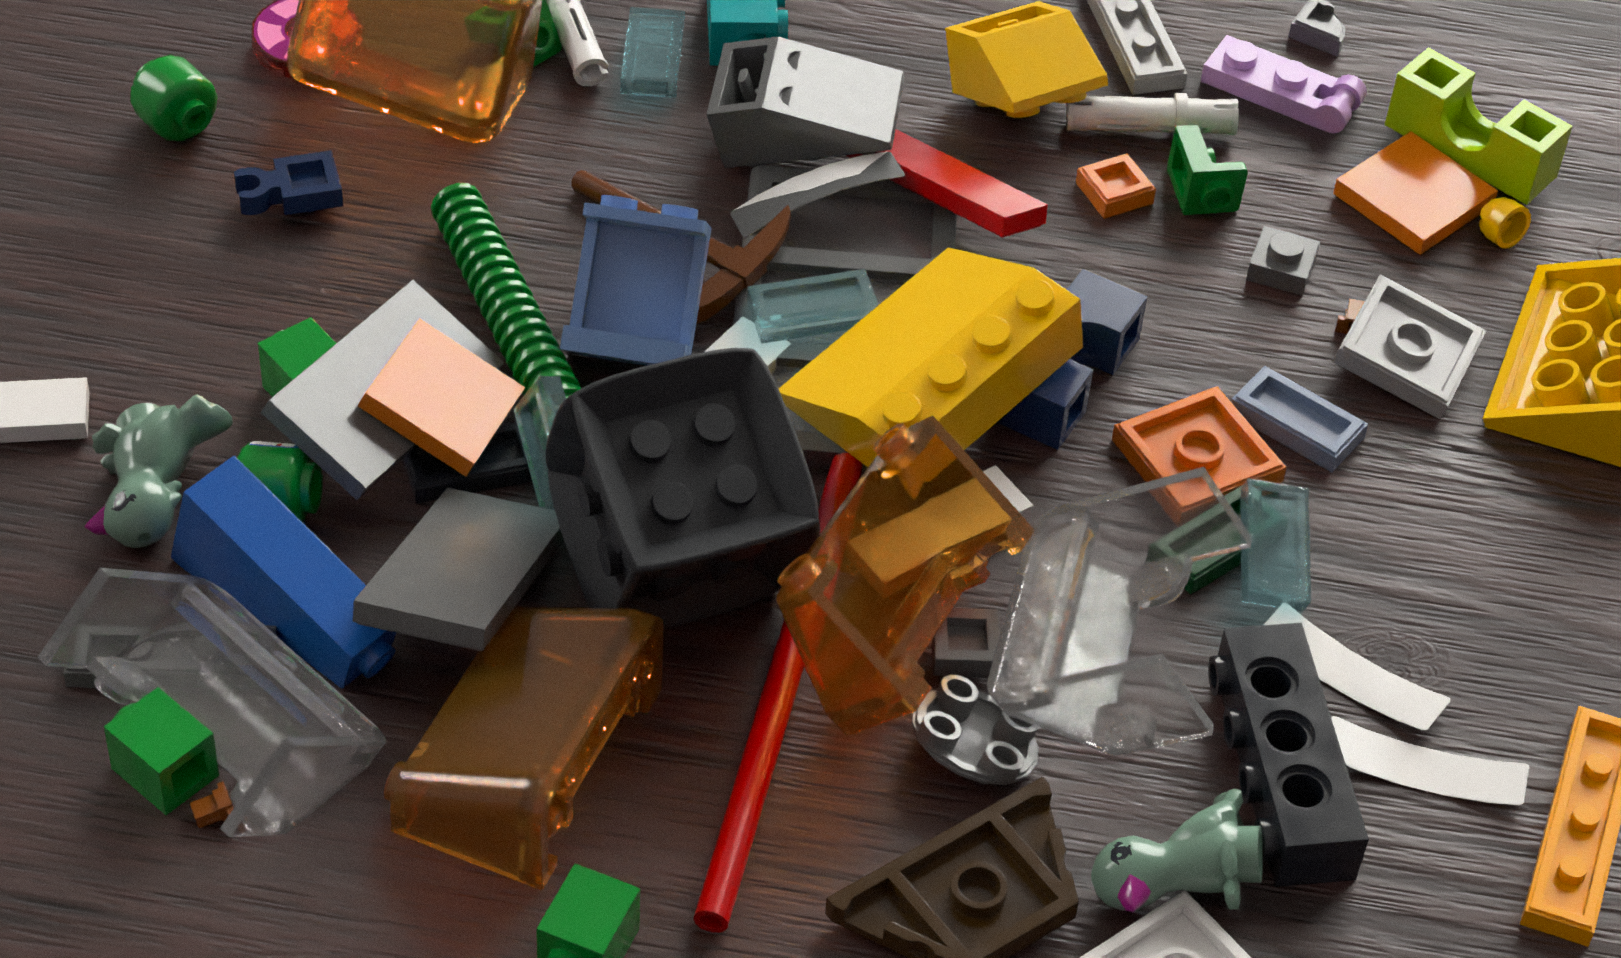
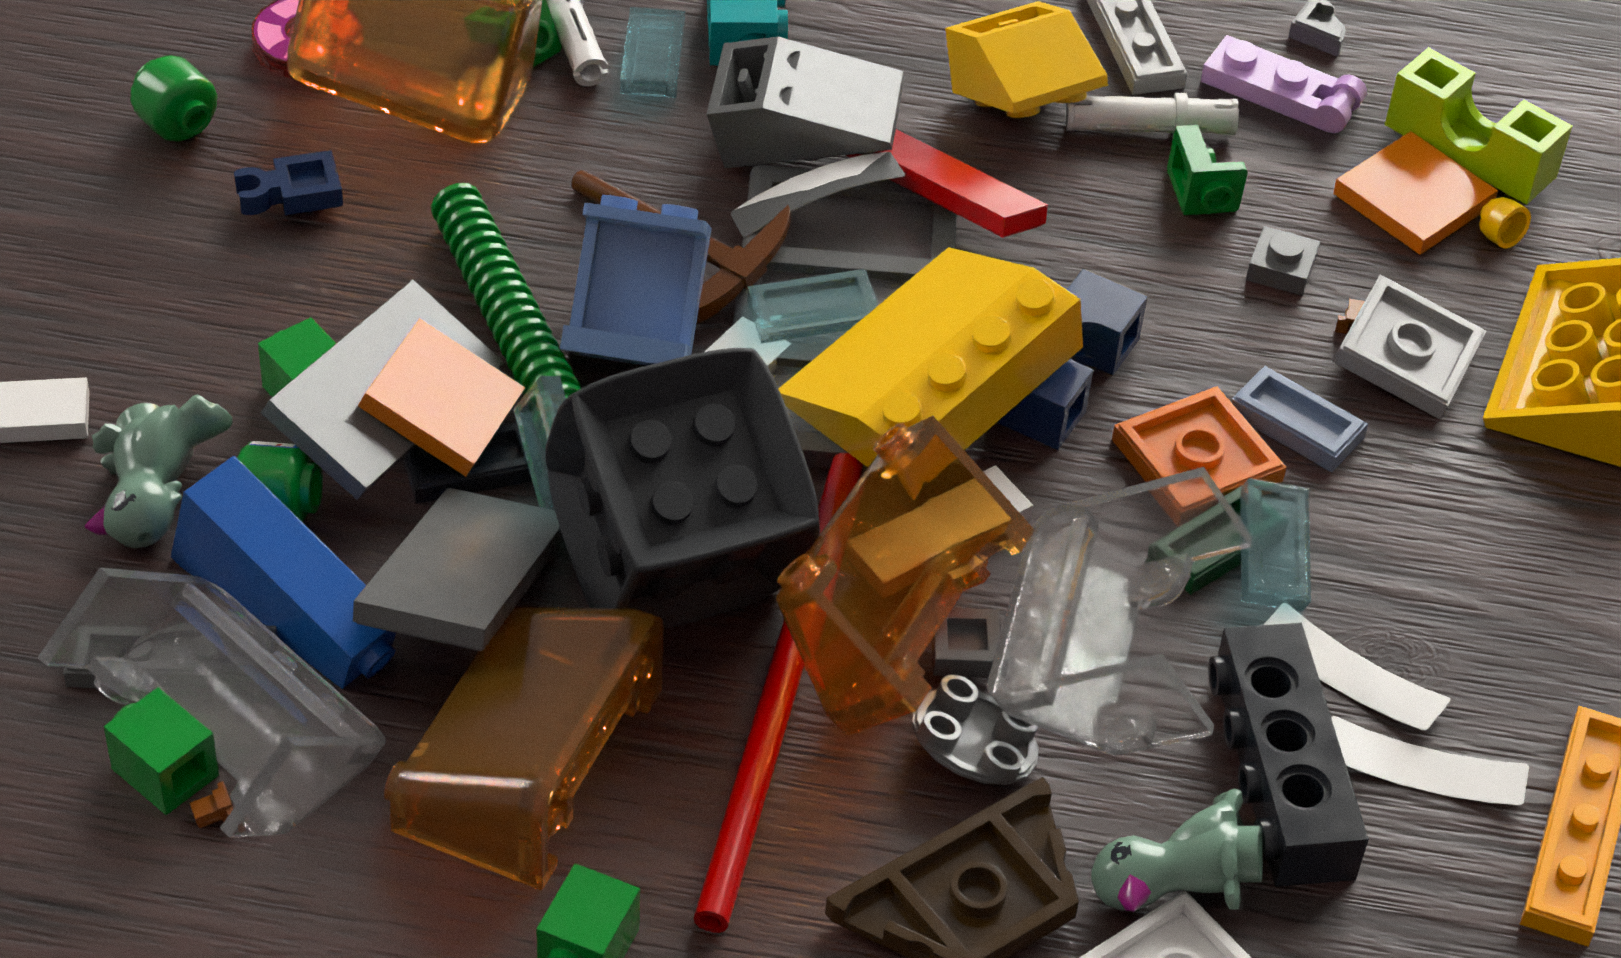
orange tile [1076,153,1156,219] -> none

